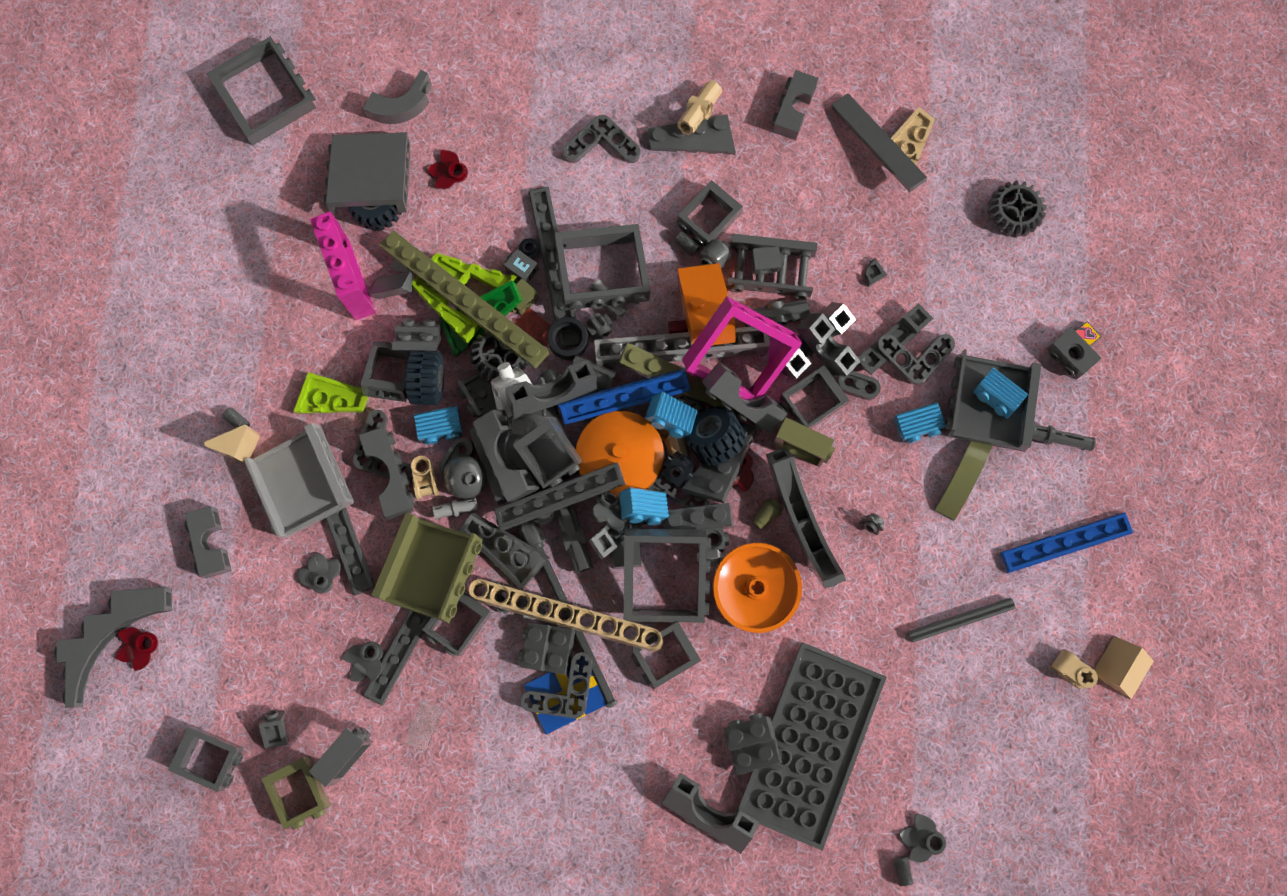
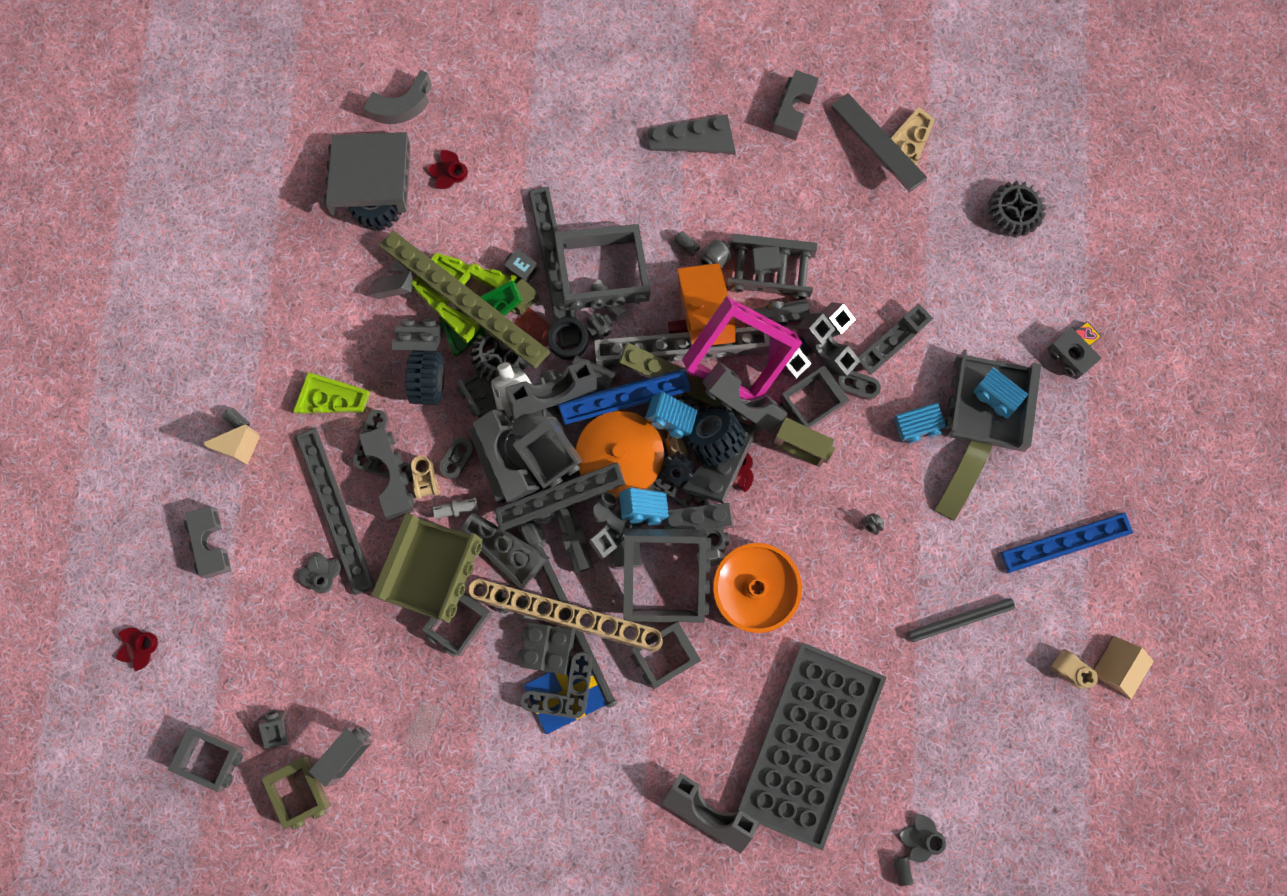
dark grey arch [54,587,172,708] -> none
dark grey window [206,36,316,145] -> none
light grey panel [244,423,354,538] -> none
dark pink window [310,211,376,320] -> none
dark grey plate [342,642,383,682] -> none
dark grey window [360,341,412,402] -> none
dark grey tile [363,610,431,706] -> none
dark azure brick [414,406,464,445] -> none
dark grey cylinder [443,455,488,499] -> none
black plate [519,238,540,259] -> none
dark grey beam [563,115,641,163] -> none
tan piece [677,80,722,135] -> none
dark grey window [677,180,743,247] -> none
dark grey plate [723,713,782,775] -> none
olive cone [752,497,784,529] -> none
dark grey arch [766,447,846,589] -> none
dark grey tile [865,258,887,287] -> none
dark grey beam [875,334,955,385] -> none
dark grey pin [1032,422,1096,451] -> none

